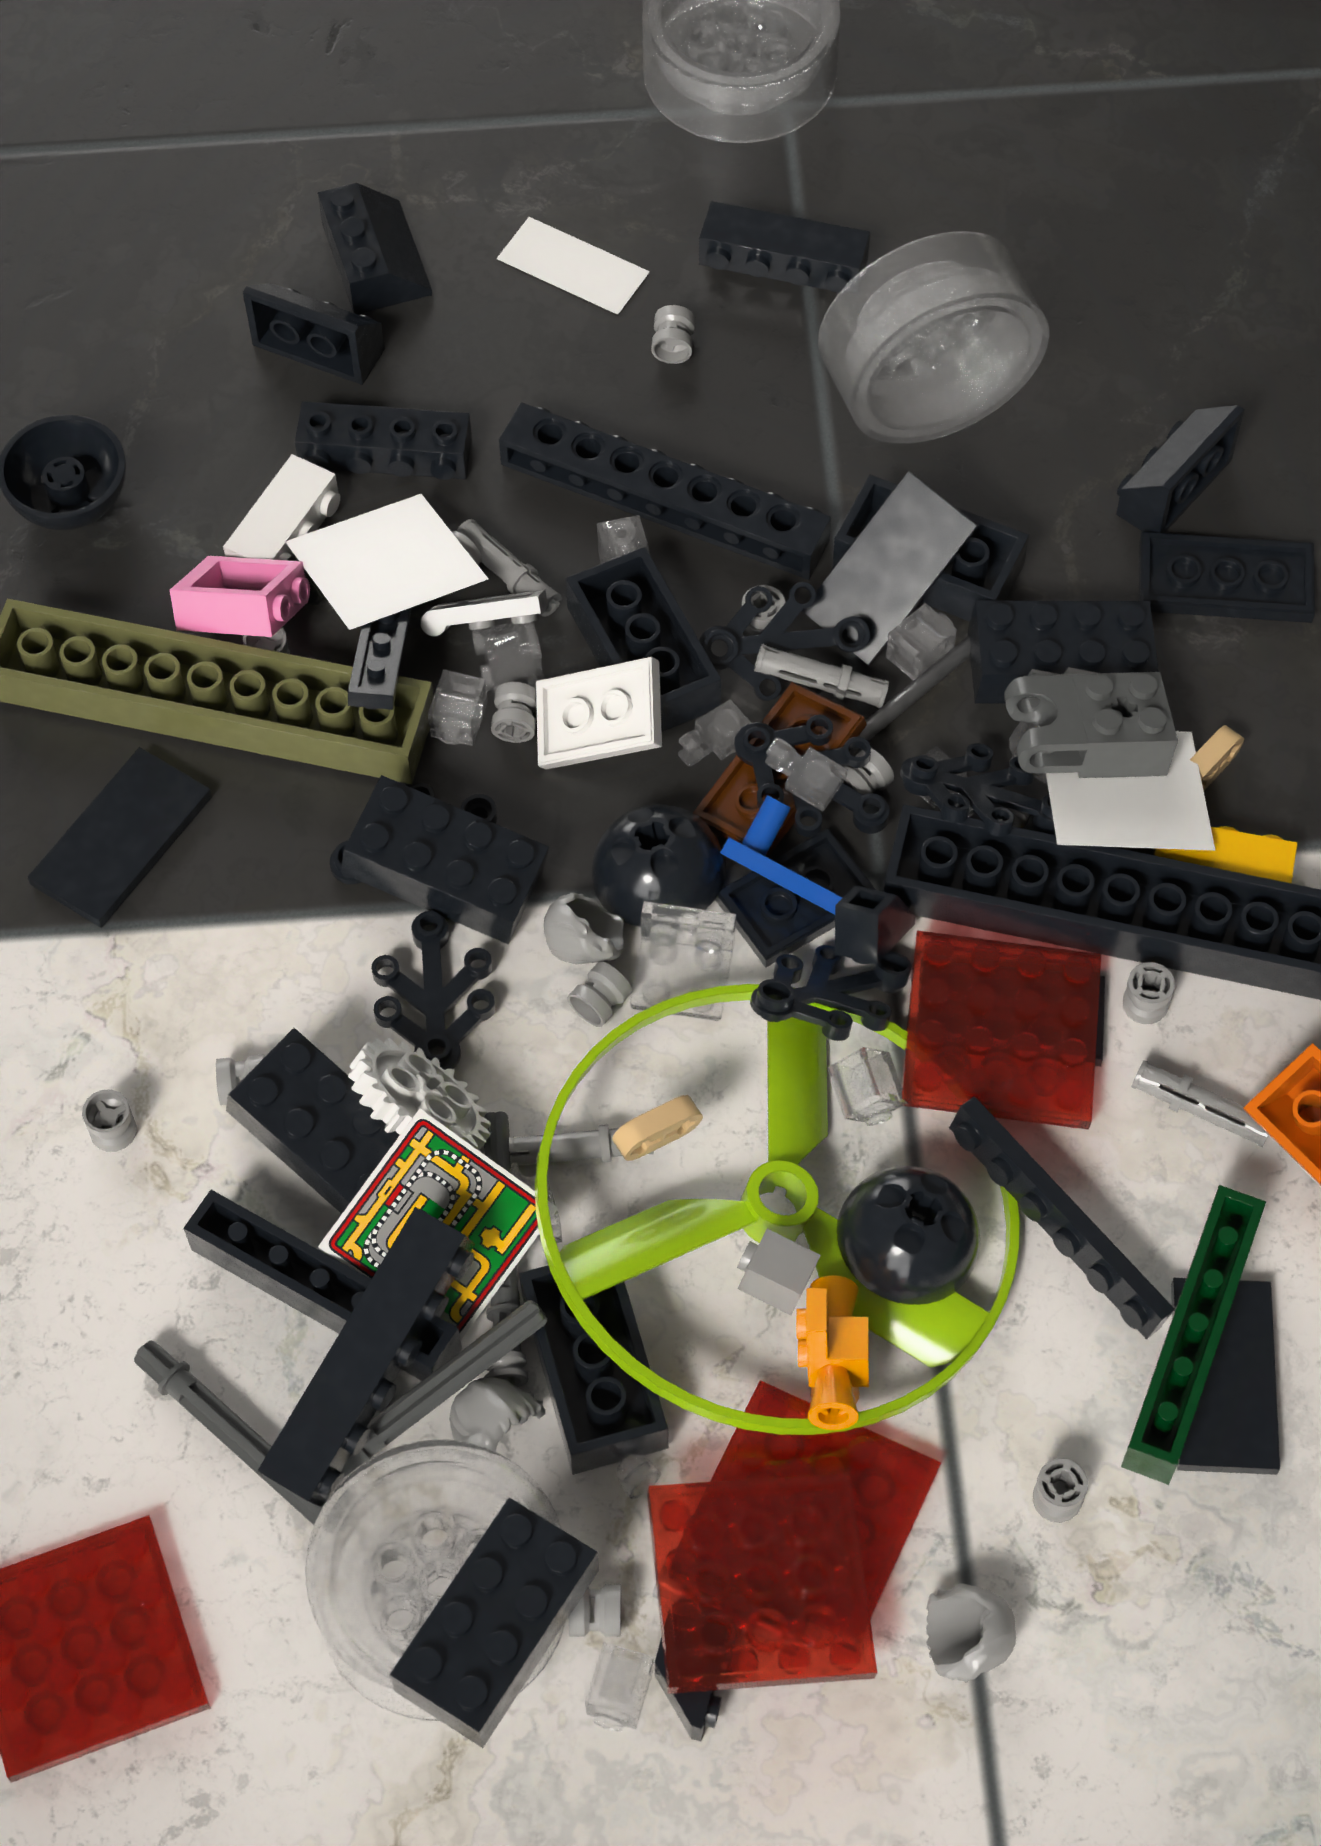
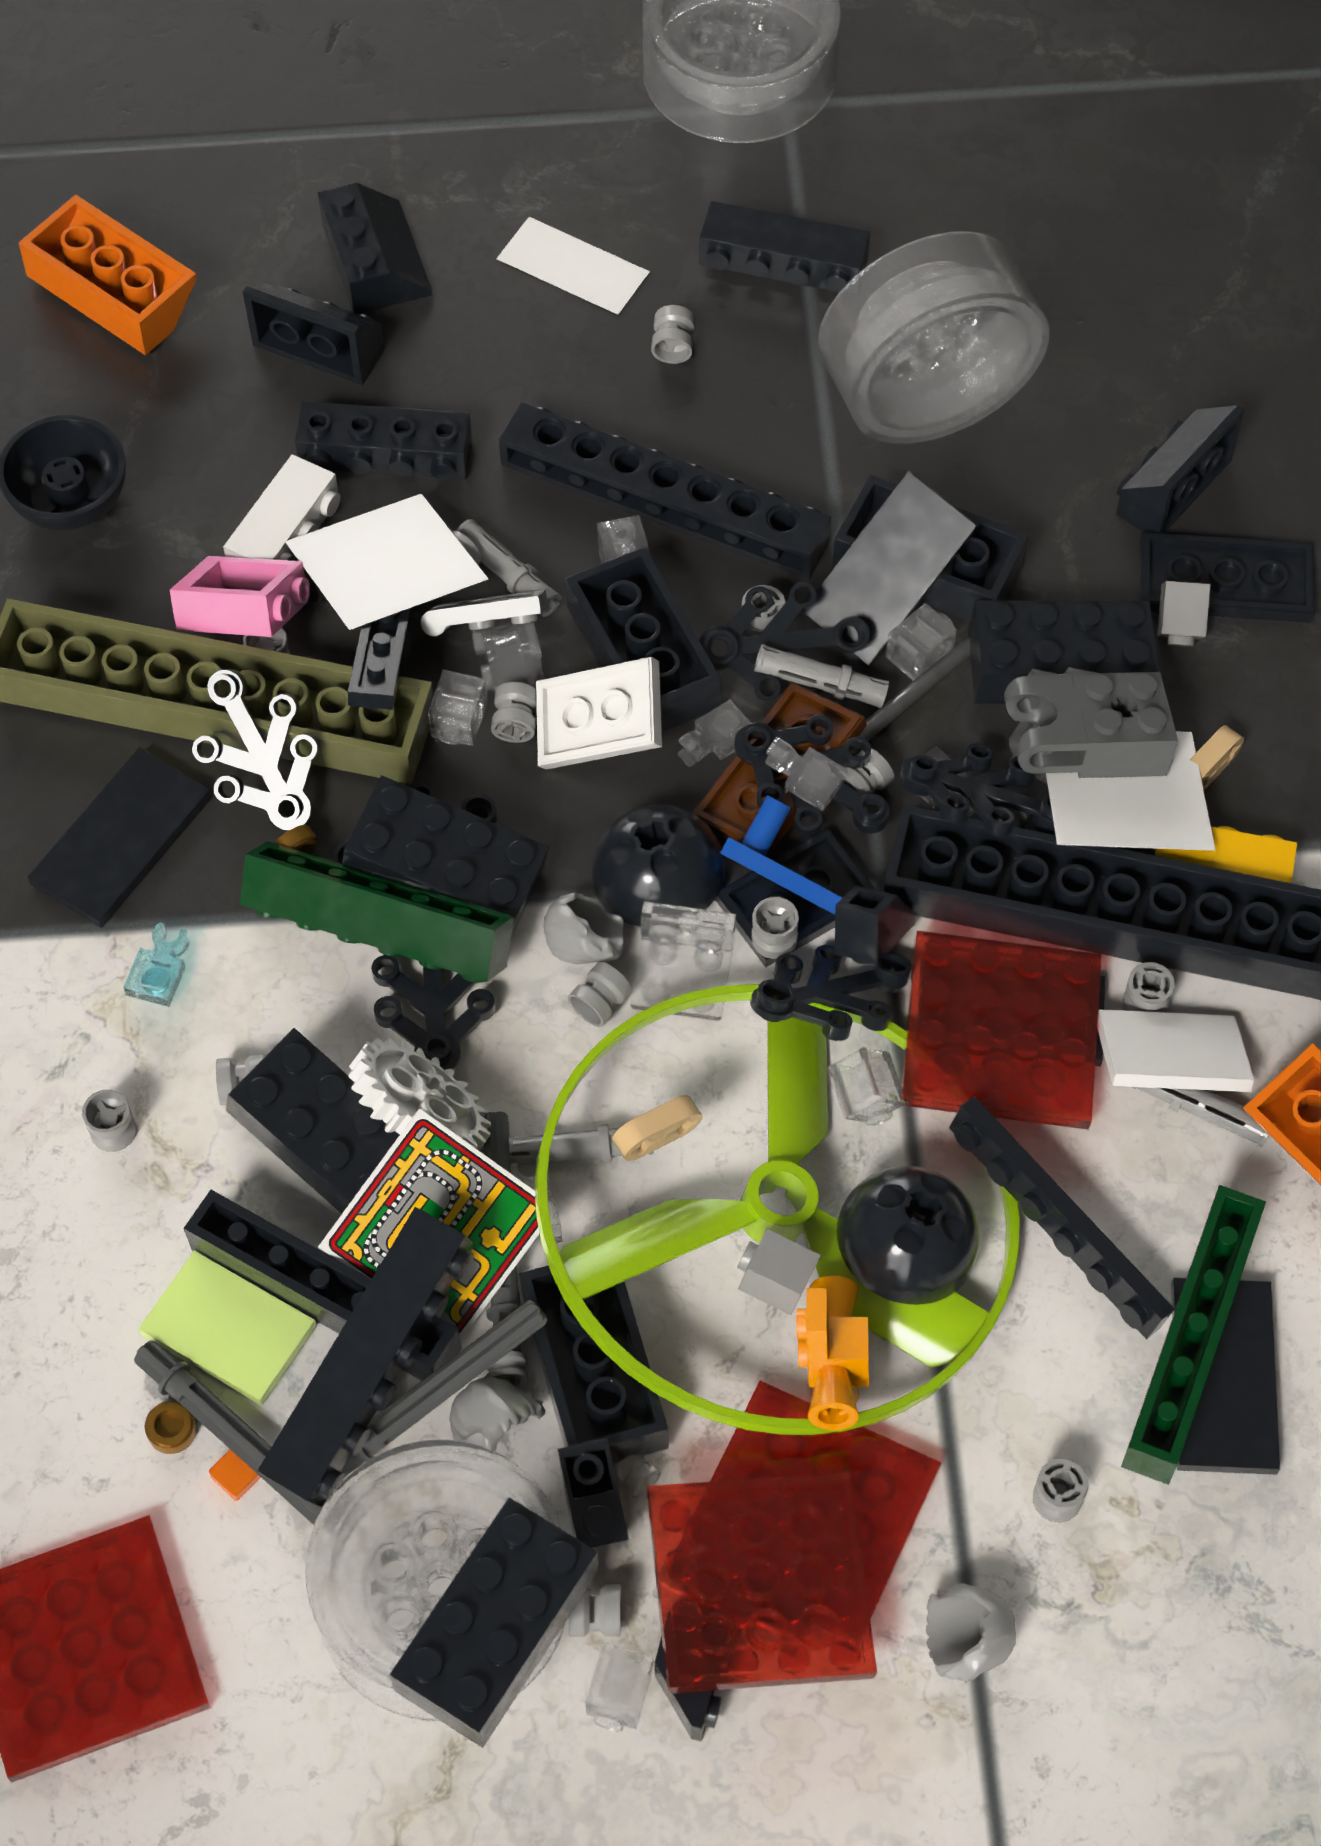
none -> orange slope [19,195,197,356]
none -> clear light blue plate [123,922,190,1007]
none -> yellowish green tile [138,1251,317,1406]
none -> pearl gold tile [145,1401,197,1454]
none -> plant [192,669,321,830]
none -> orange piece [209,1450,261,1501]
none -> dark green brick [239,841,514,983]
none -> pearl gold tile [275,824,318,854]
none -> black slope [557,1438,629,1548]
none -> light grey wheel [751,897,799,959]
none -> white tile [1096,1009,1254,1092]
none -> light grey brick [1157,581,1210,647]

